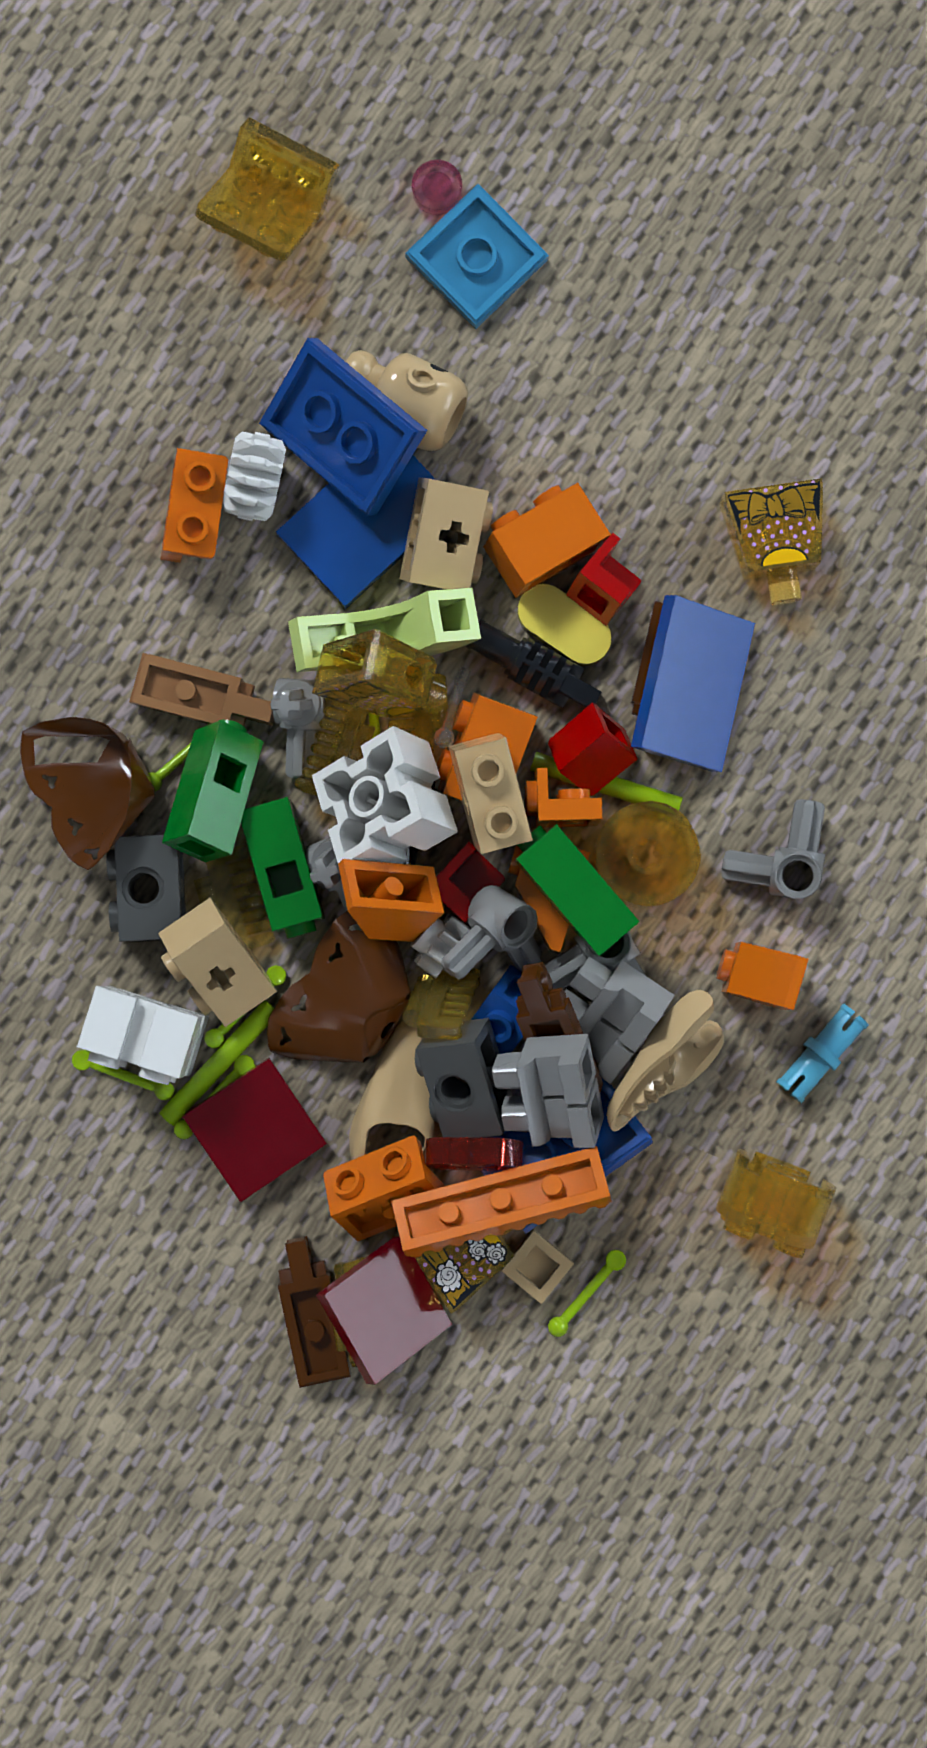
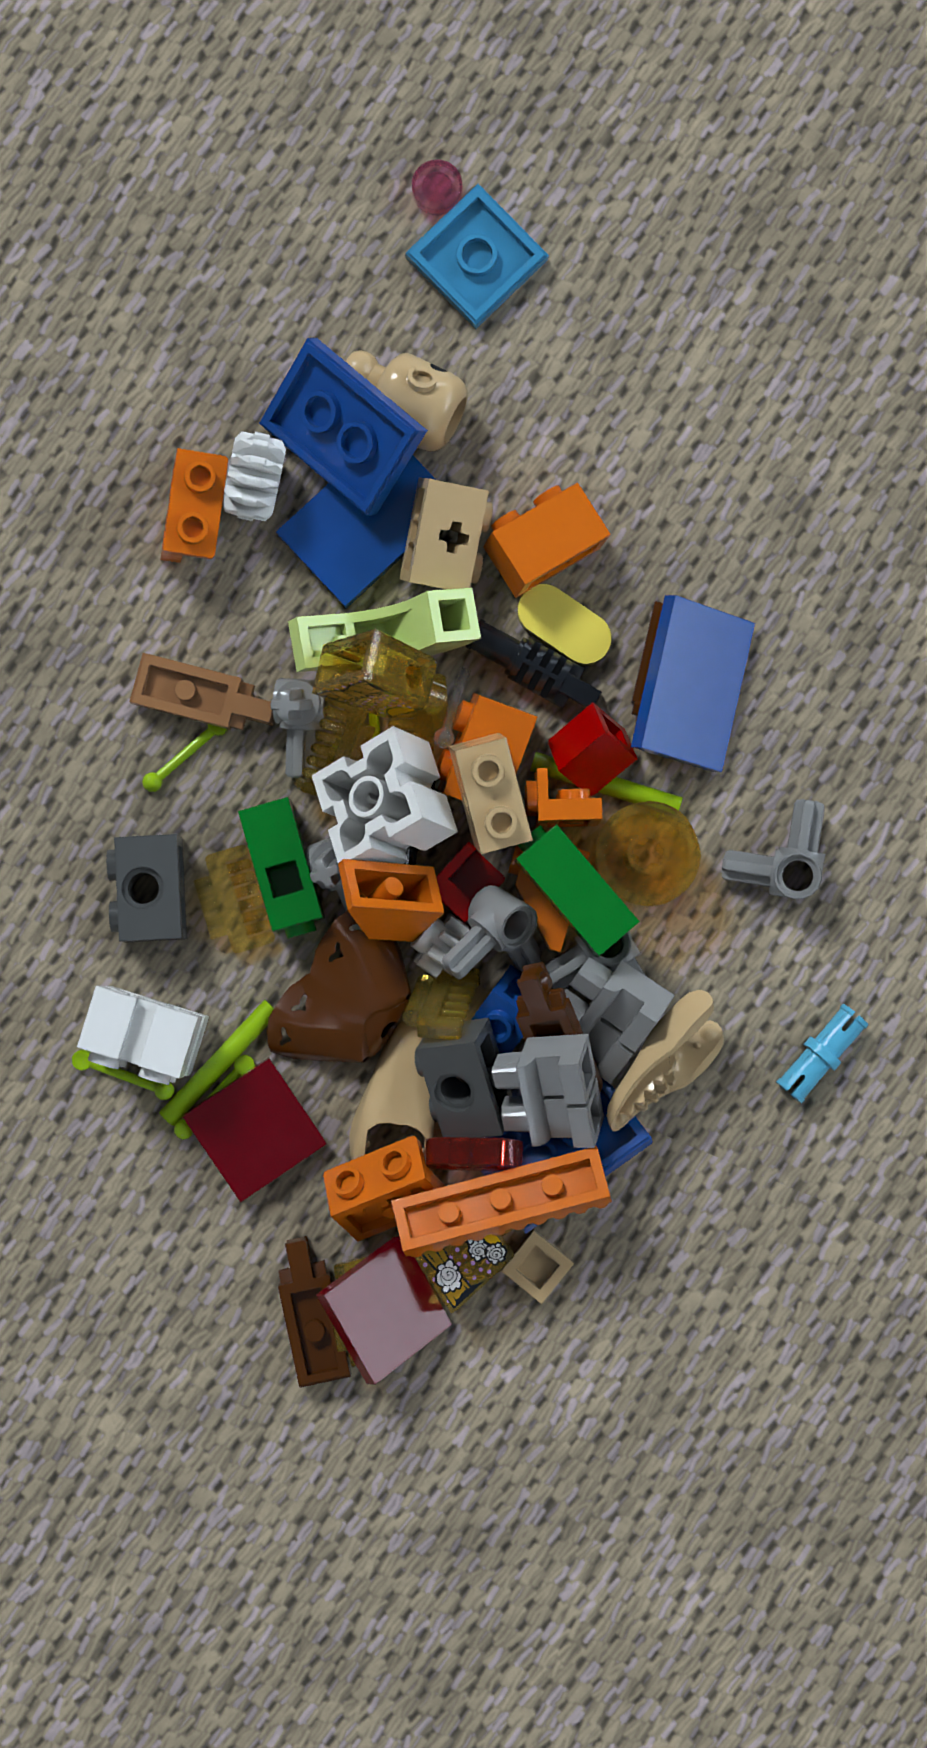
reddish brown piece [21,717,155,870] -> none
tan brick [158,898,277,1027] -> none
green brick [162,719,264,863] -> none
clear yellow bracket [195,117,340,261] -> none
lime hinge [204,965,287,1049] -> none
lime hinge [548,1249,626,1337] -> none
red panel [566,533,641,626] -> none
clear yellow brick [715,1149,837,1258] -> none
orange slope [716,942,809,1010] -> none
torso [720,478,823,605] -> none

